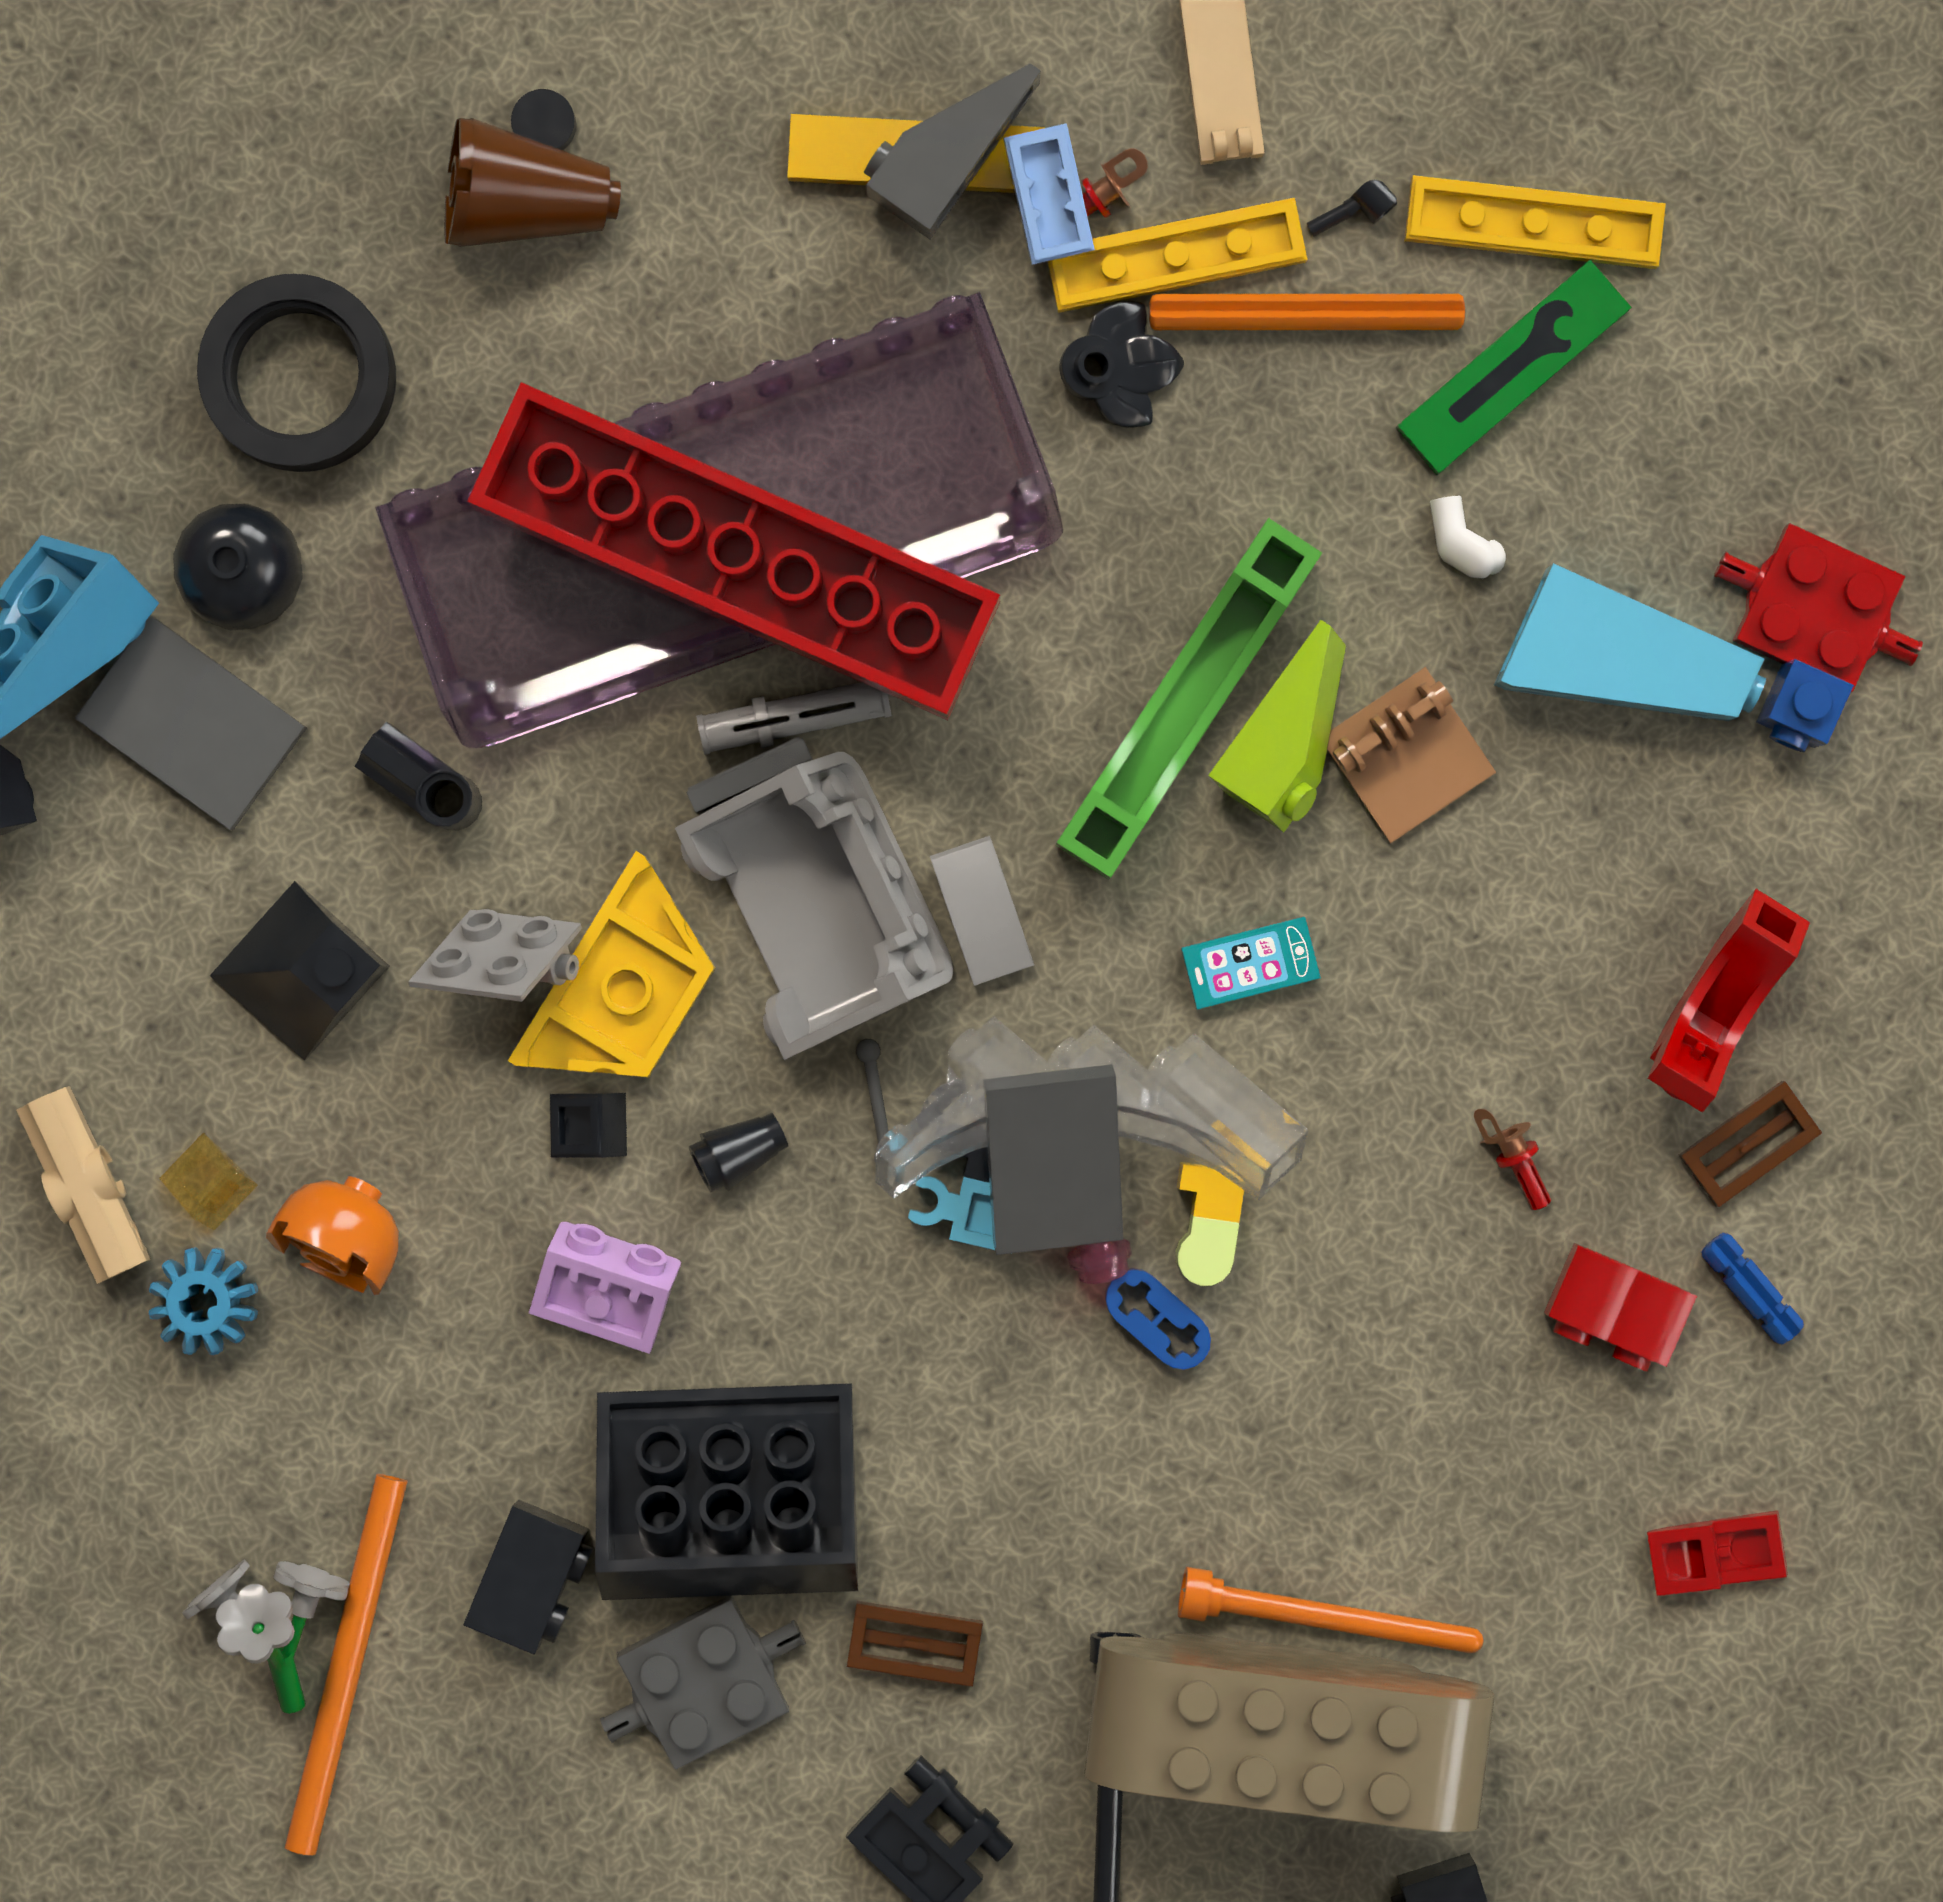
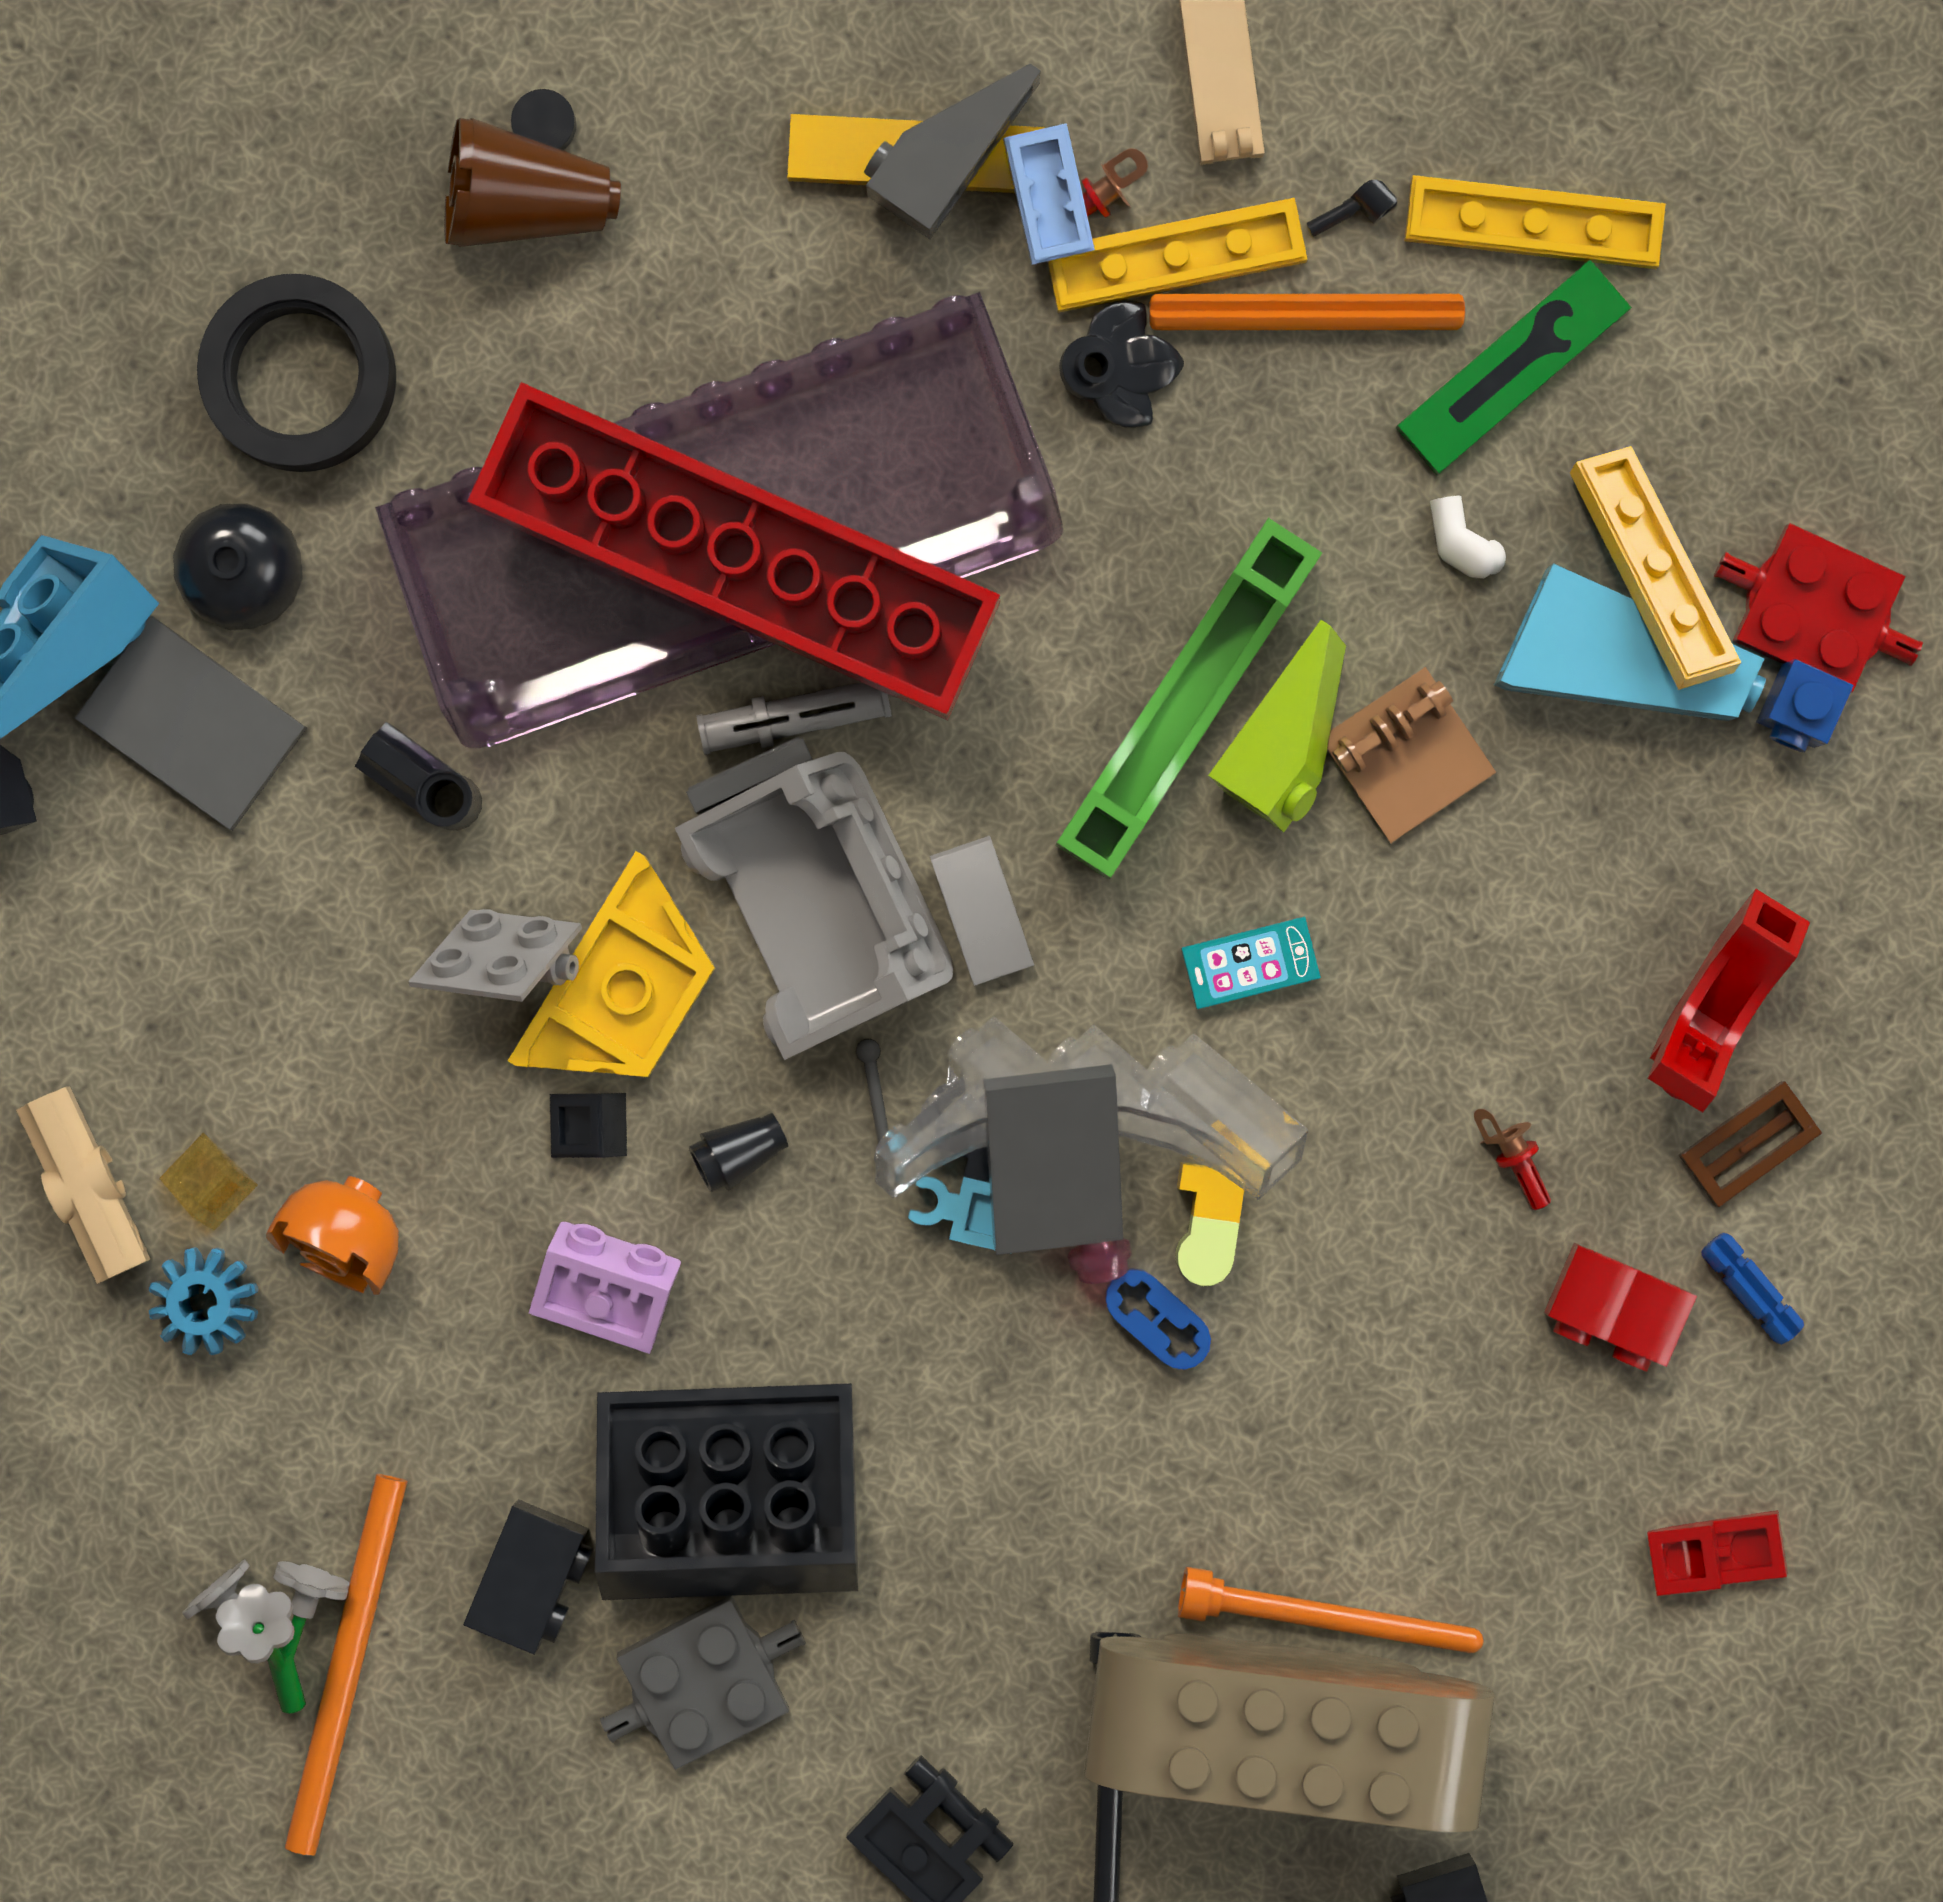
black slope [210,881,390,1061] -> none
reddish brown tile [847,1601,983,1687] -> none
none -> yellow tile [1570,446,1741,690]

